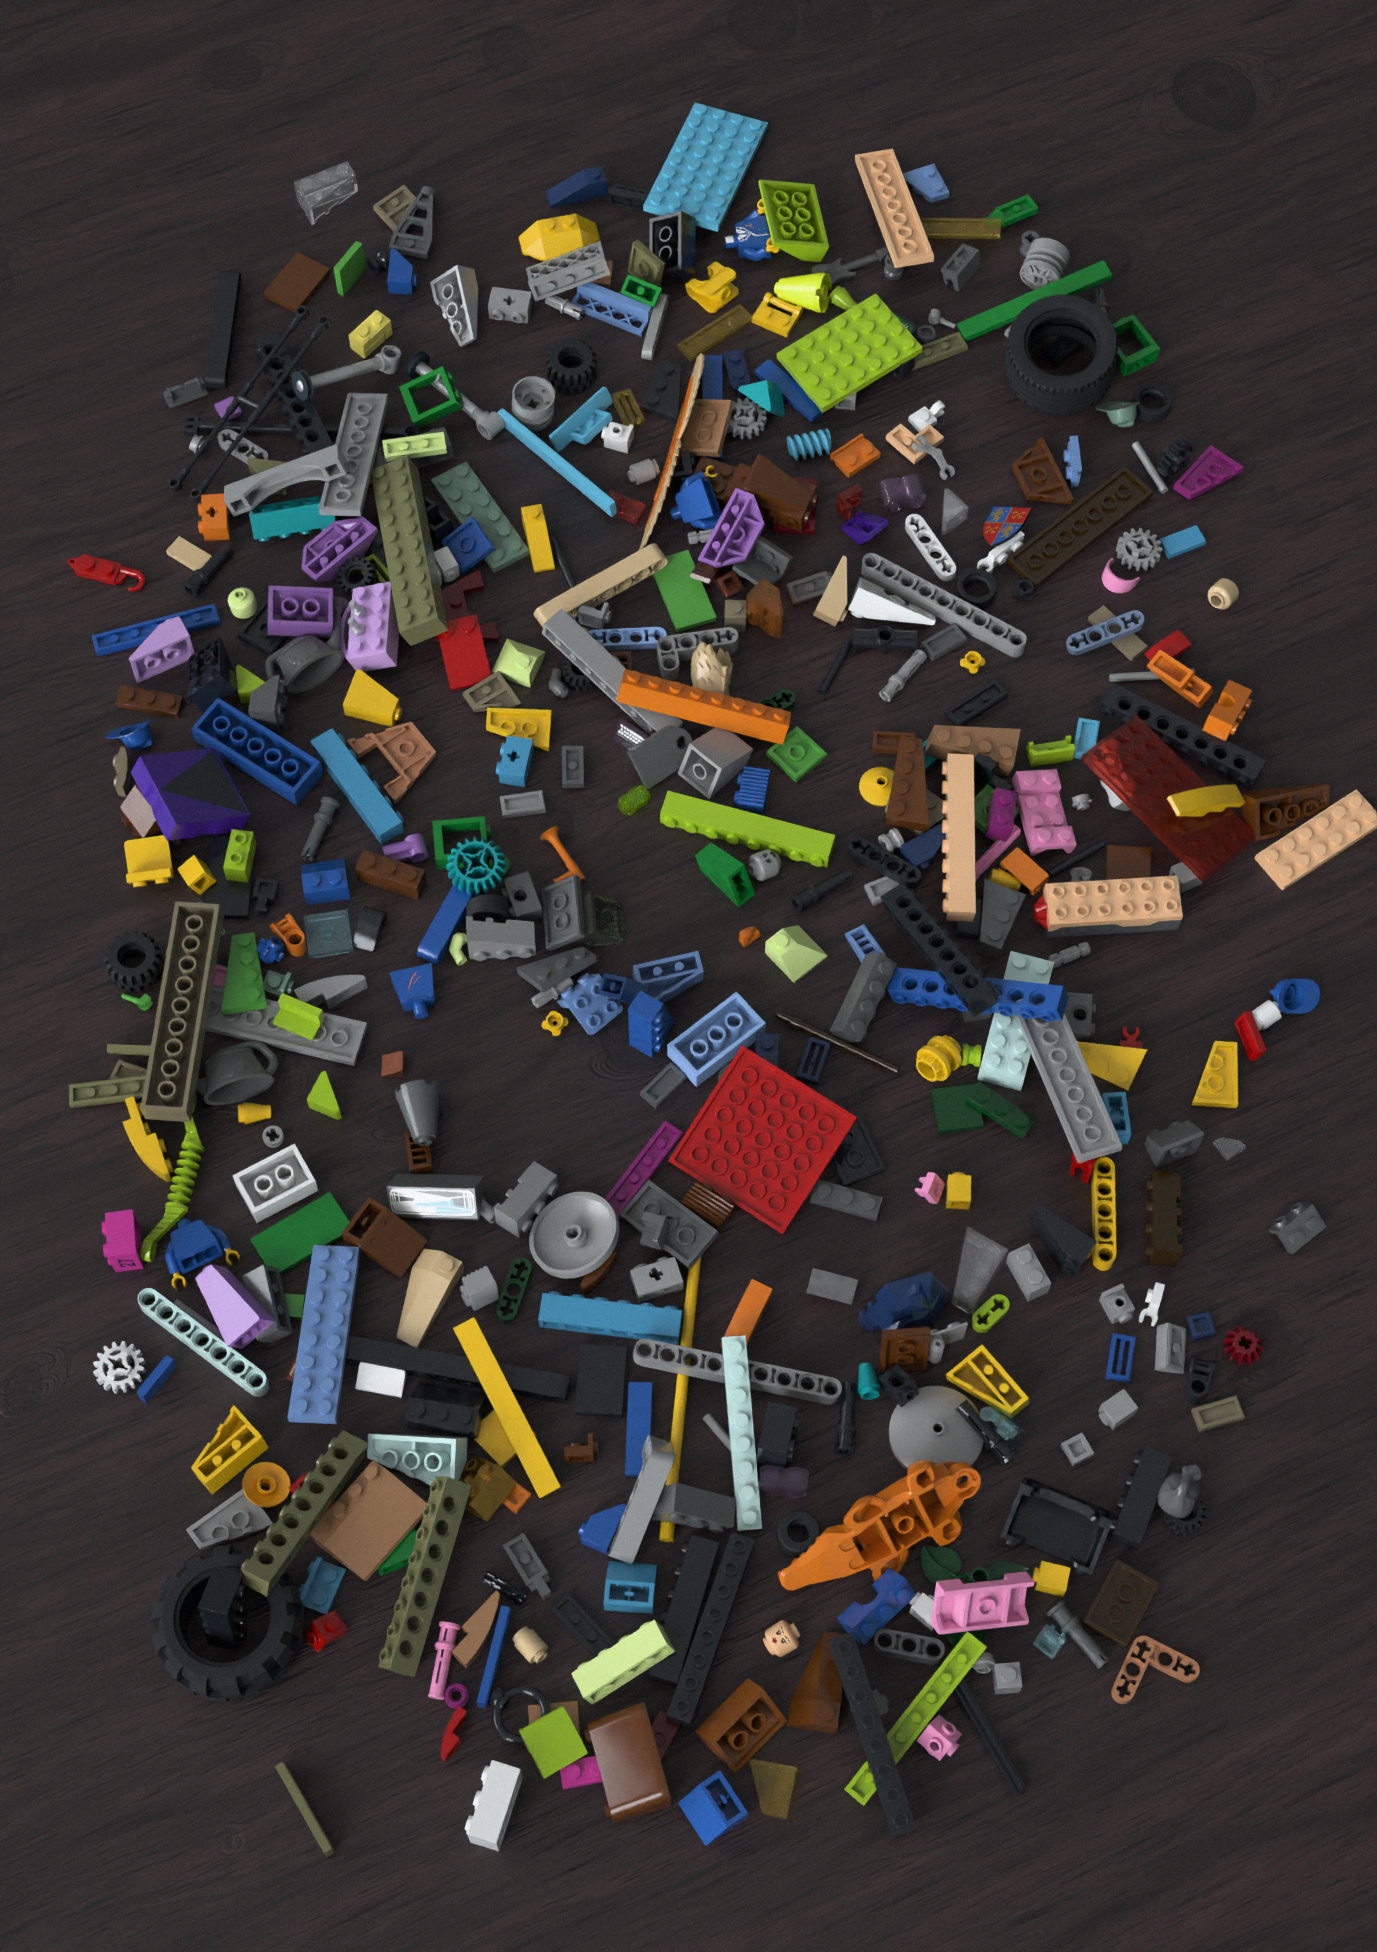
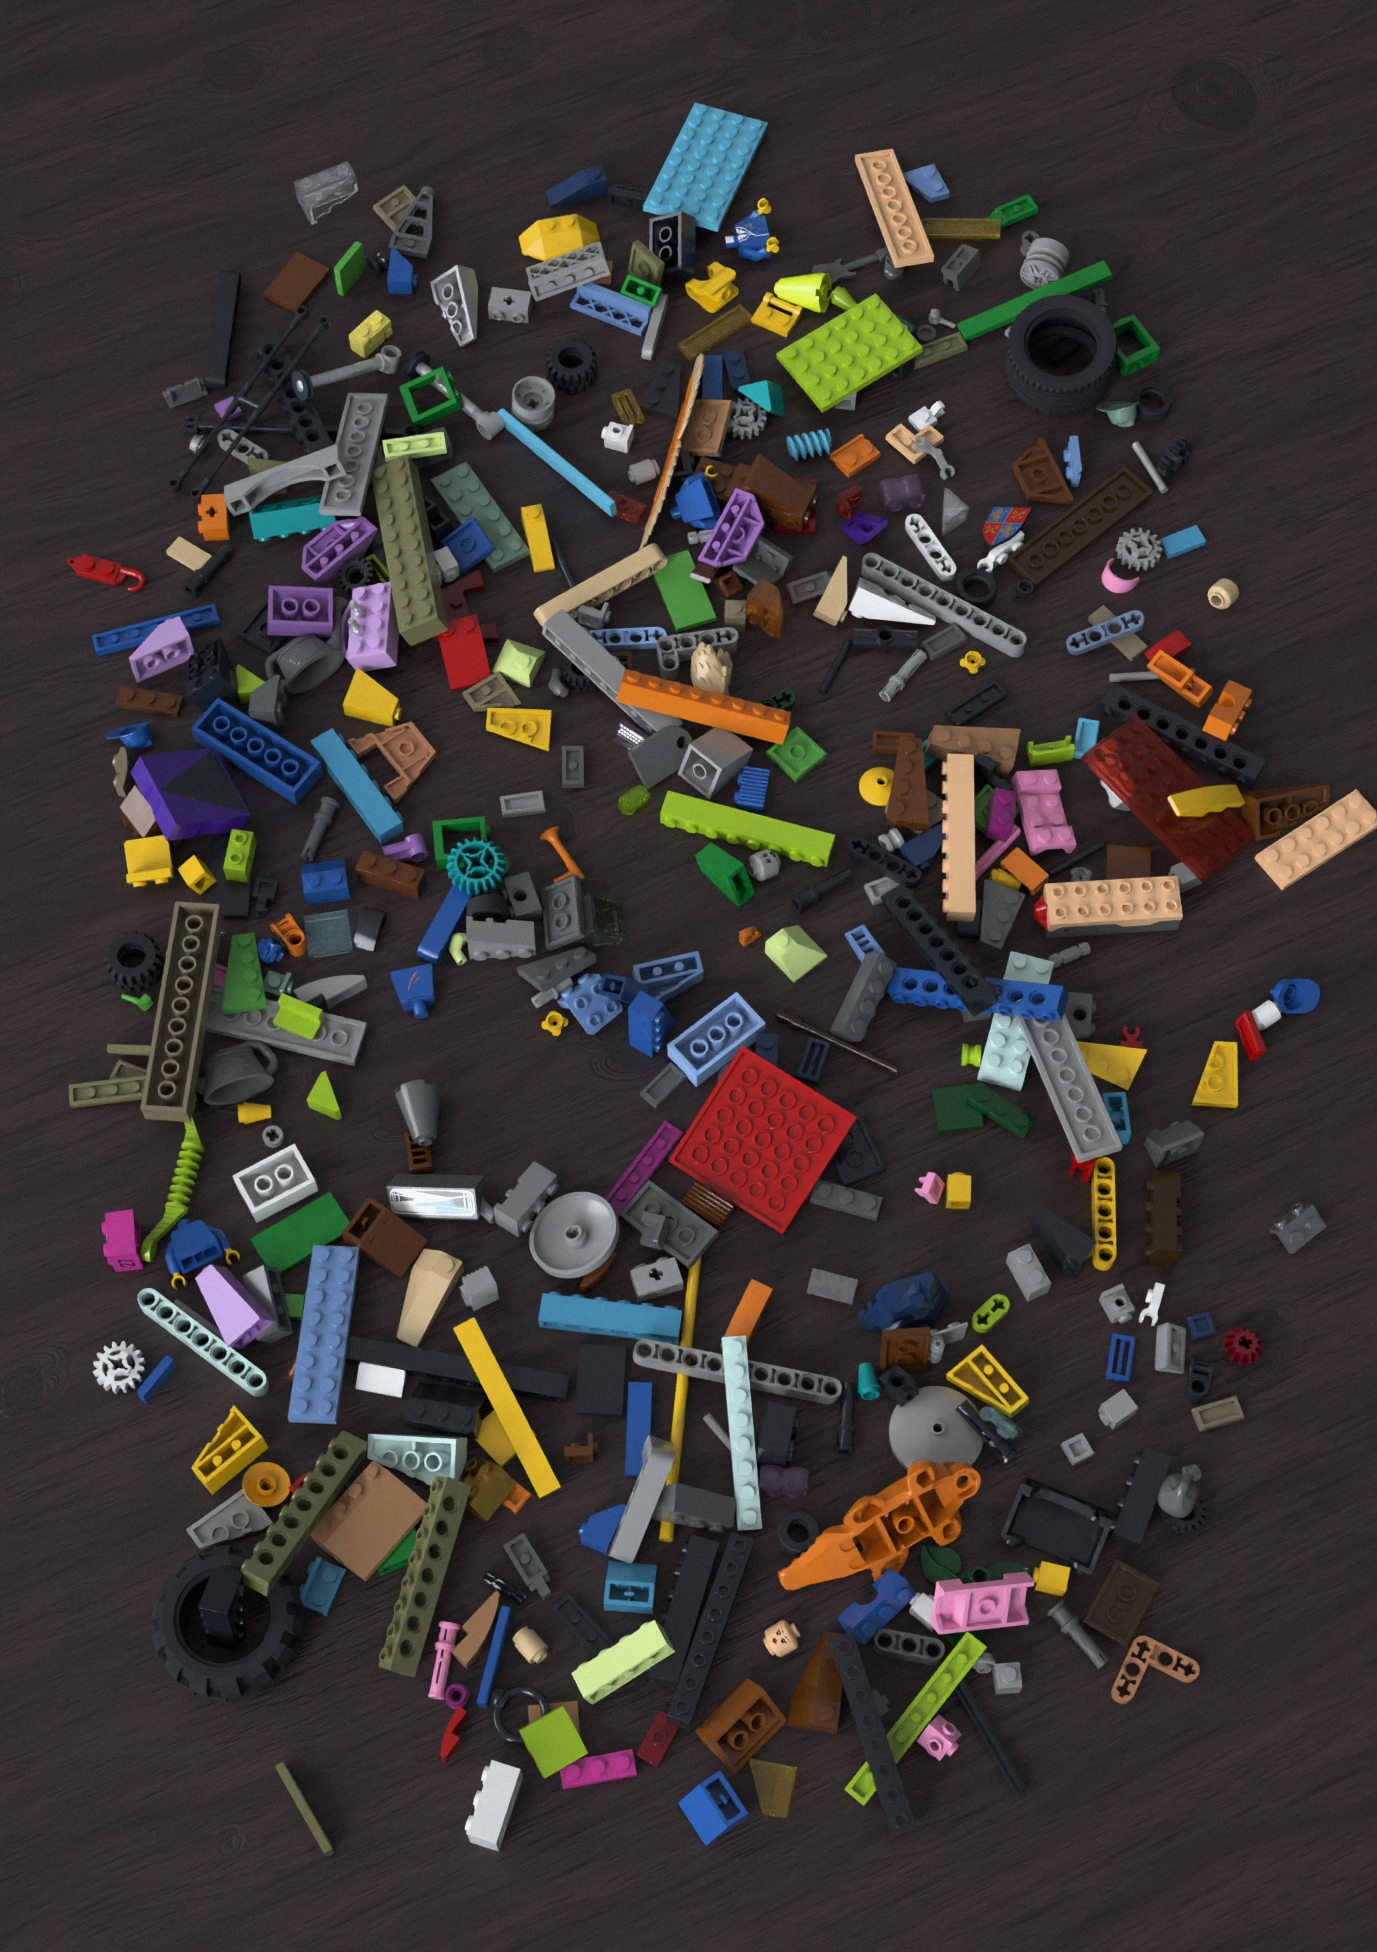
yellow slope [123,1096,174,1182] -> none
yellowish green head [228,587,258,619] -> none
red bracket [305,1610,348,1652] -> none
copper slope [381,1051,405,1078] -> none
dark azure brick [496,735,534,787] -> none
dark green beam [496,1258,532,1324] -> none
light grey axle [545,295,585,320] -> none
medium azure bracket [549,387,613,452] -> none
reddish brown windscreen [583,1702,671,1823] -> none
blue tile [754,359,824,422] -> none
lime slope [758,180,829,262] -> none
yellow piece [916,1035,962,1082] -> none
clear wedge [951,1227,1008,1315] -> none
clear light blue tile [1033,1624,1066,1659] -> none
light grey plate [1072,794,1093,811] -> none
magenta wing [1173,445,1244,500] -> none
clear tile [1213,1137,1246,1161] -> none

